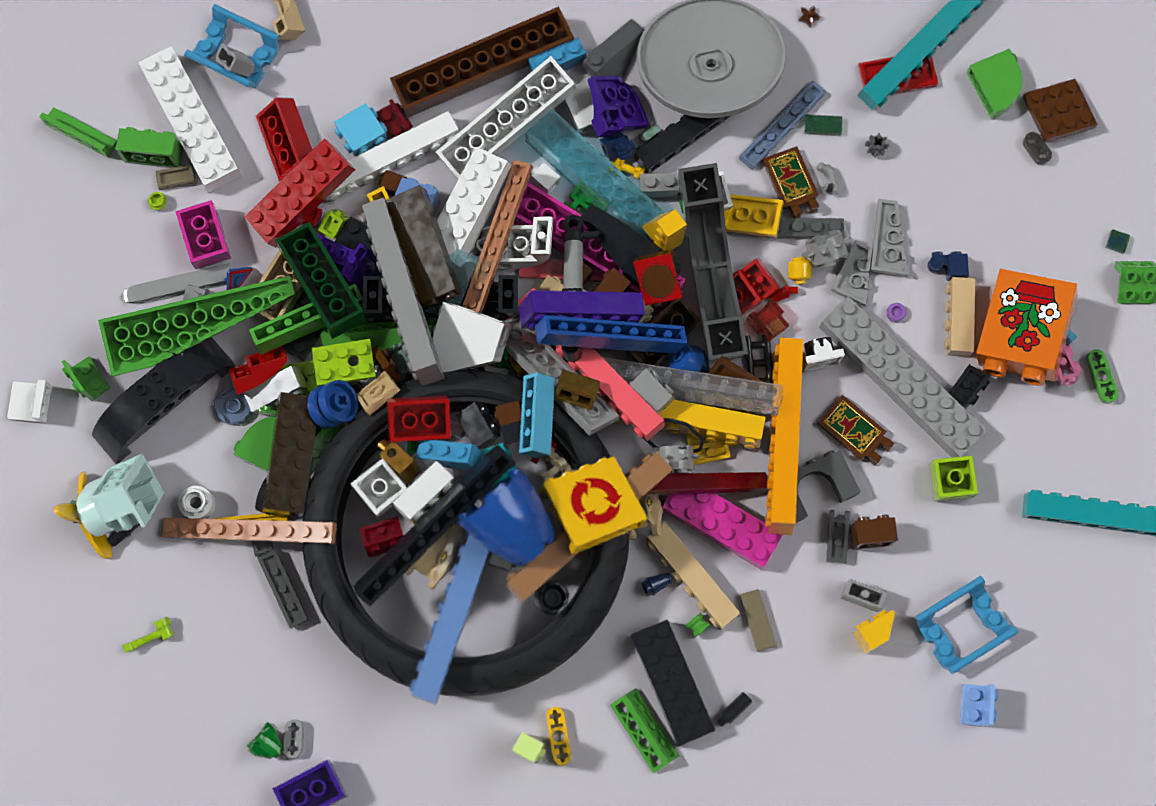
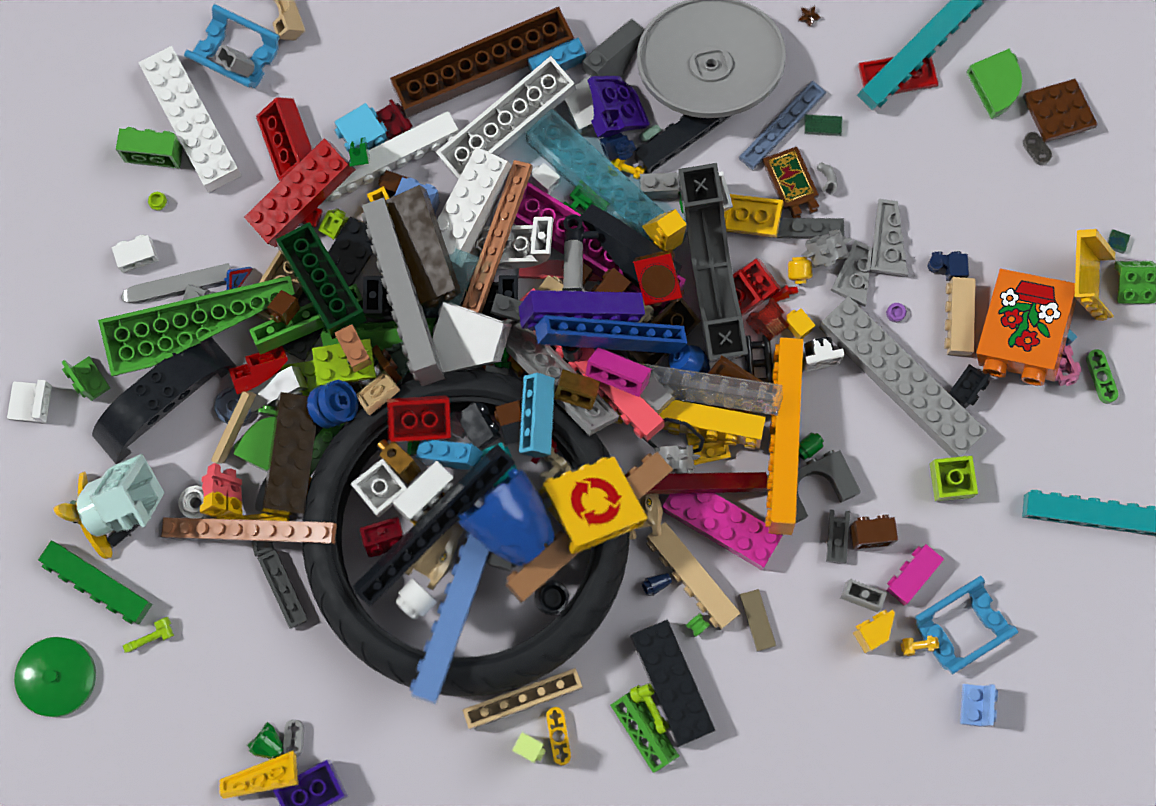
bright green fence [39,107,117,158] -> none
dark tan tile [156,164,196,190] -> none
dark pink brick [175,200,232,269] -> none
dark purple bracket [317,234,382,296] -> none
black cylinder [717,692,753,727] -> none
tile [817,394,894,466] -> none
dark grey gear [865,133,889,157] -> none
none -> green dish [14,637,96,717]
none -> green brick [38,540,153,624]
none -> white brick [112,235,159,273]
none -> hips [200,463,243,520]
none -> tan tile [211,391,257,464]
none -> yellow wing [220,751,298,799]
none -> reddish brown brick [267,290,301,325]
none -> nougat brick [335,324,372,373]
none -> green hinge [349,137,370,167]
none -> white piece [396,578,437,619]
none -> tan brick [462,668,582,730]
none -> dark grey hinge [490,293,523,322]
none -> dark pink brick [586,347,652,397]
none -> lime brick [630,683,669,734]
none -> yellow brick [784,308,816,339]
none -> green brick [798,432,824,460]
none -> dark pink brick [886,544,944,606]
none -> yellow bar [901,635,939,656]
none -> yellow panel [1075,229,1115,321]

